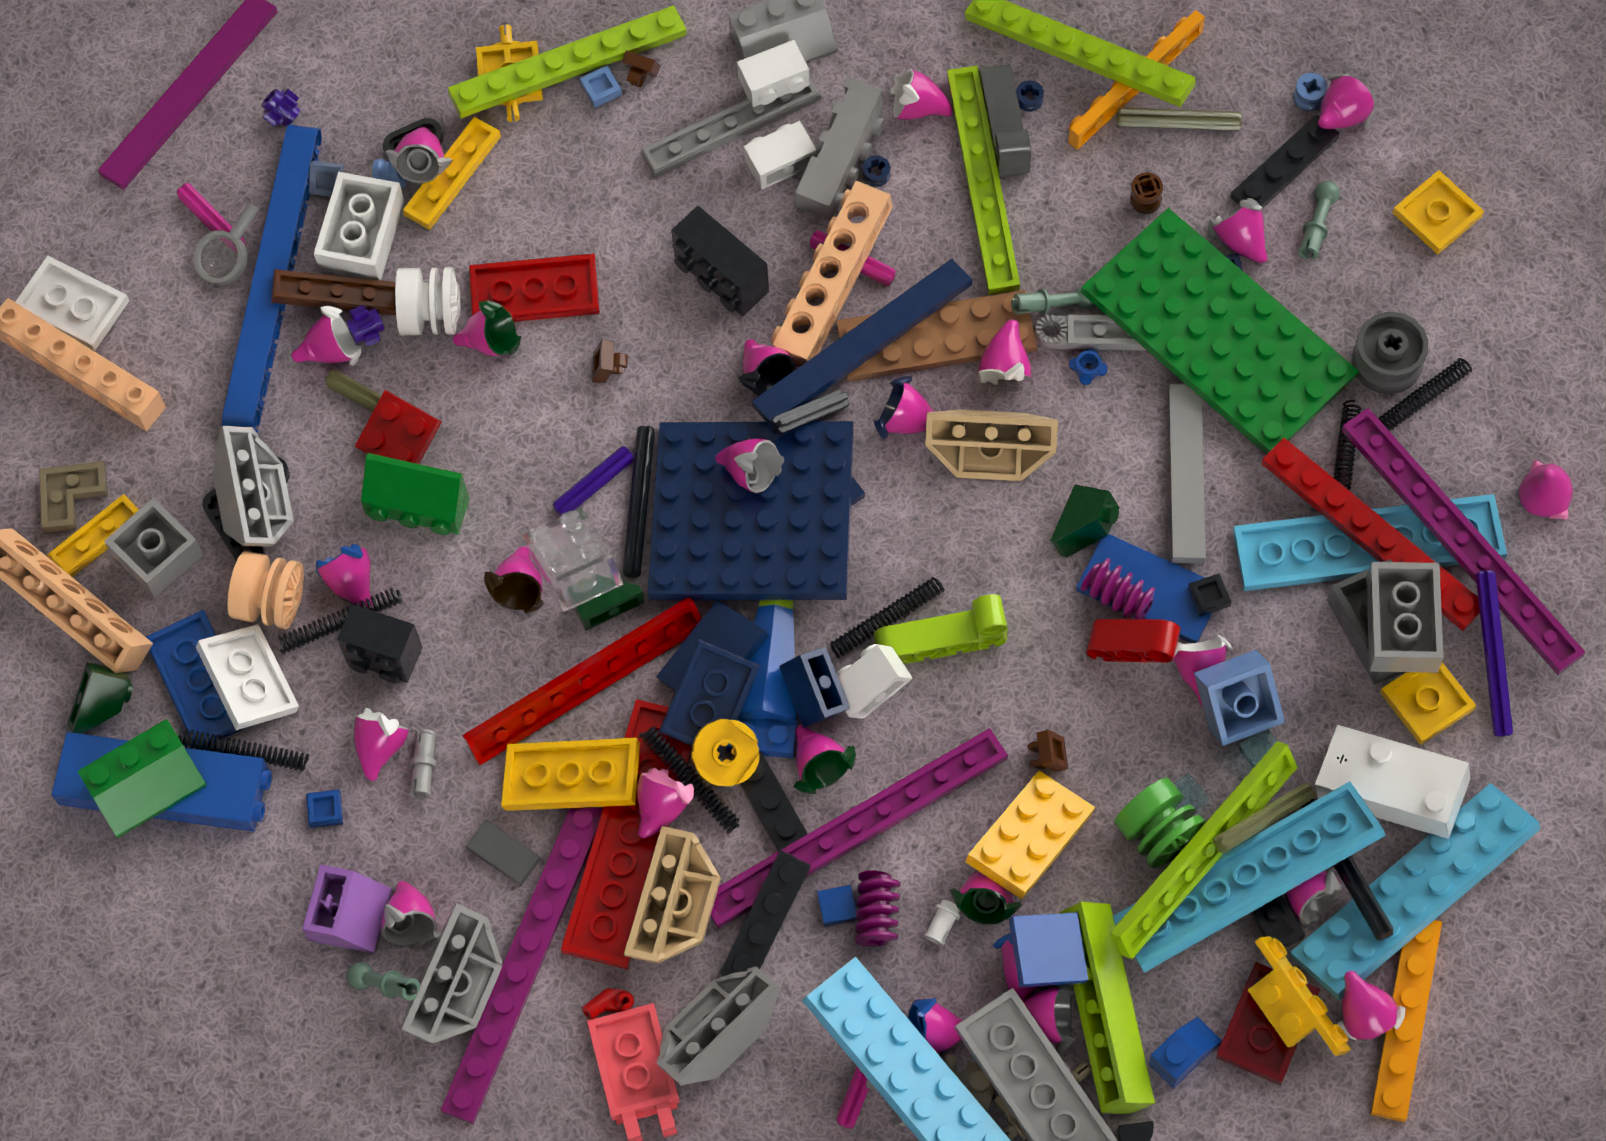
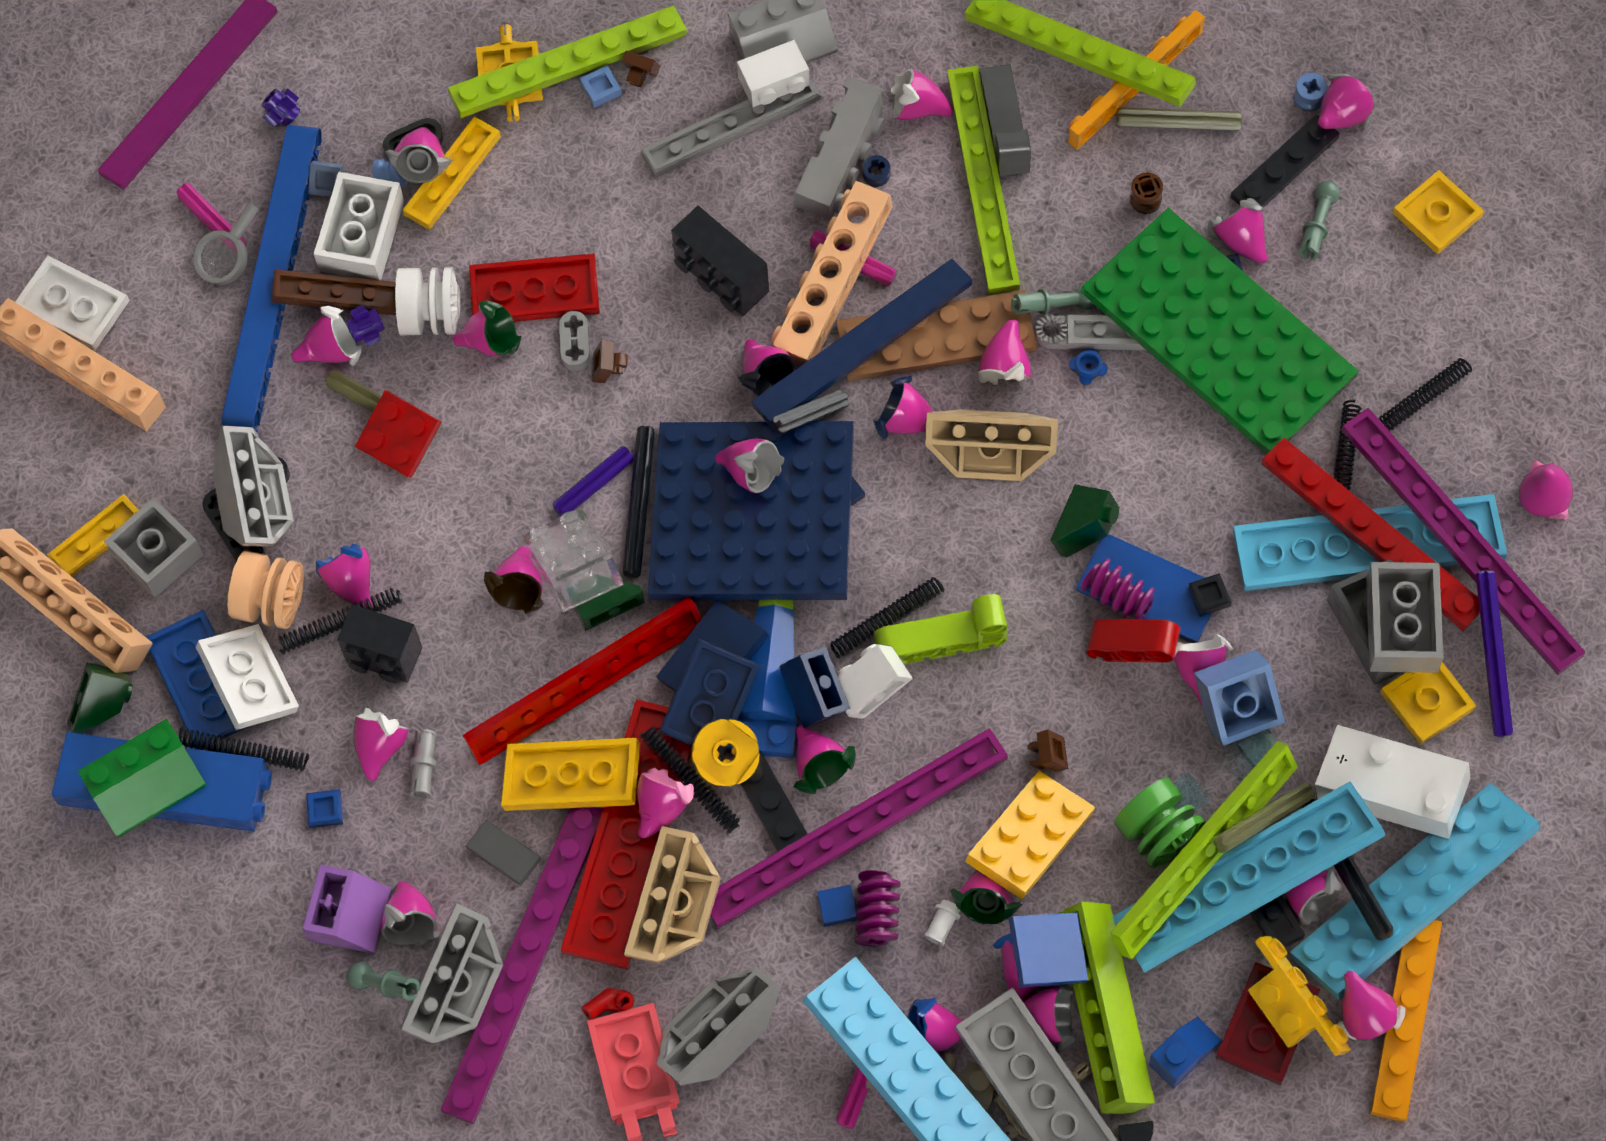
dark tan plate [39,461,108,533] -> none
green slope [361,453,470,535] -> none
black plate [718,850,811,976] -> none
white brick [744,121,817,190] -> none
dark blue bush [1016,80,1044,112] -> none
light grey tile [1168,384,1206,563] -> none
dark grey wheel [1352,311,1428,394] -> none
none -> light grey beam [559,311,590,372]

